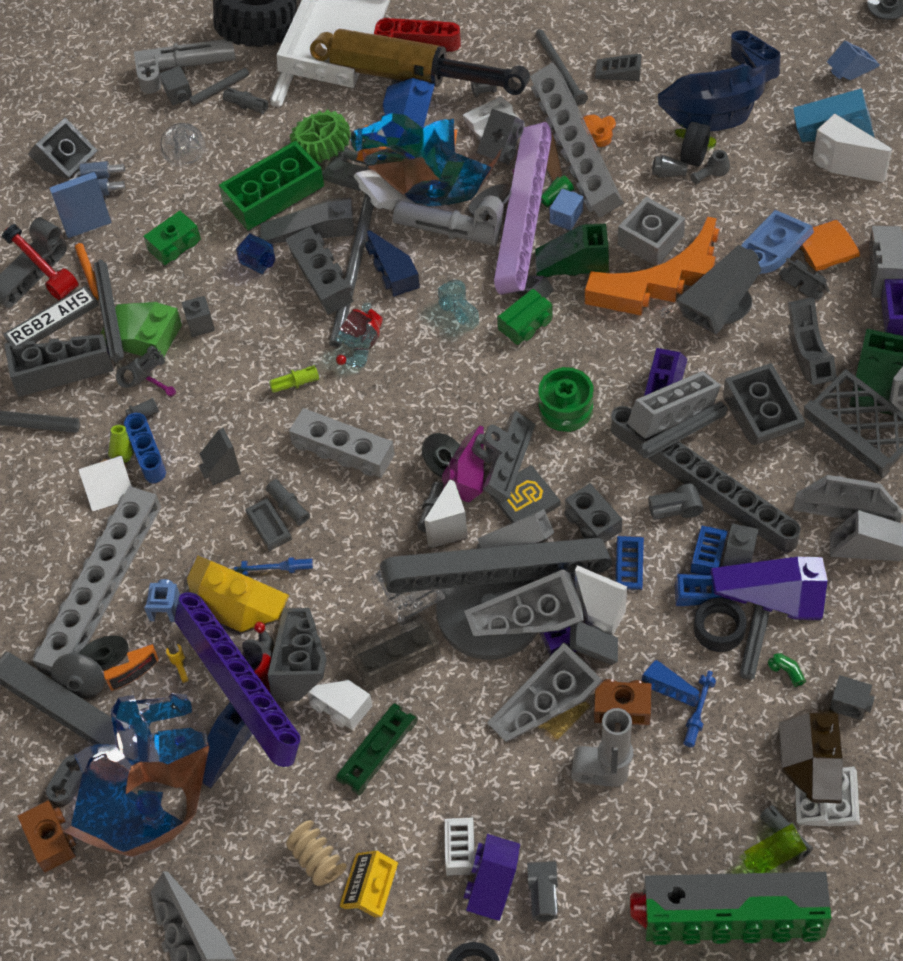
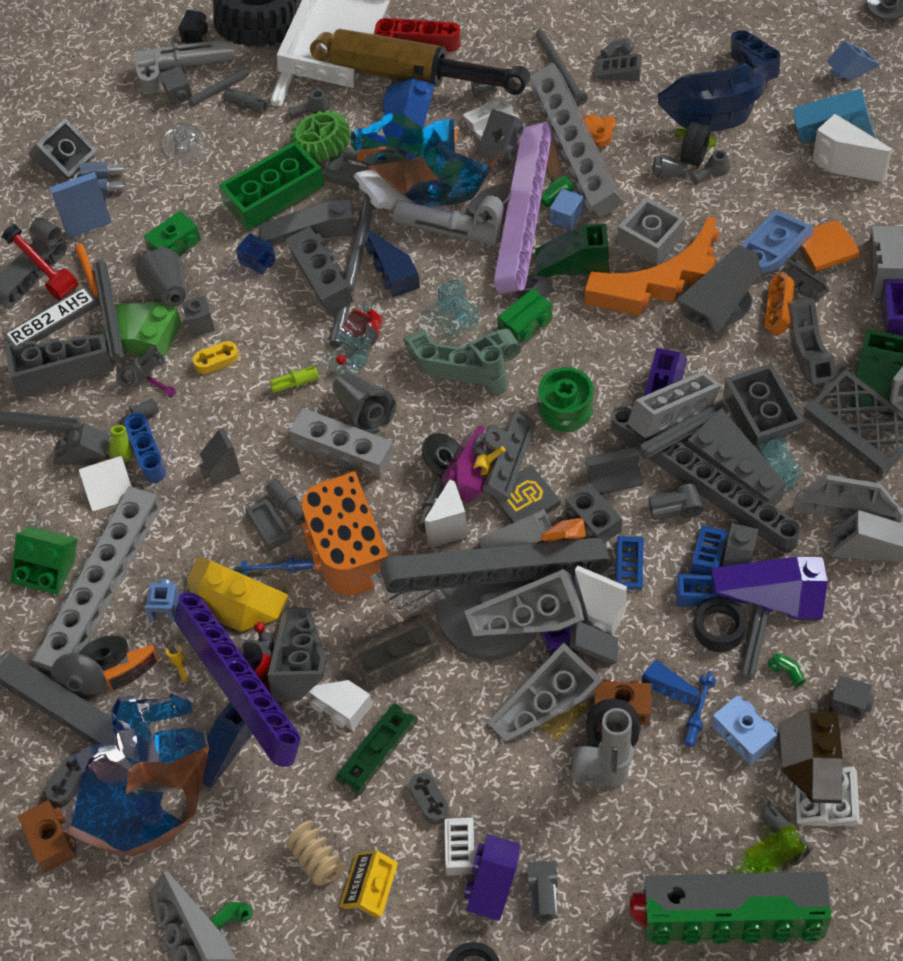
none -> green slope [10,526,78,595]
none -> dark grey slope [53,423,110,465]
none -> dark grey cone [136,247,186,307]
none -> black brick [178,10,208,44]
none -> yellow beam [193,341,239,374]
none -> green arm [210,901,253,930]
none -> dark grey bar [288,89,330,118]
none -> orange brick [301,471,389,595]
none -> dark grey cone [333,372,397,434]
none -> sand green connector [403,329,521,395]
none -> dark grey beam [409,773,449,824]
none -> yellow hand [473,446,506,475]
none -> orange slope [541,518,586,542]
none -> dark grey panel [586,447,643,494]
none -> black tyre [586,699,640,748]
none -> dark grey arm [600,38,634,58]
none -> dark grey wedge [687,408,786,506]
none -> light blue brick [711,695,777,766]
none -> clear light blue hinge [757,435,804,488]
none -> orange beam [764,272,794,336]

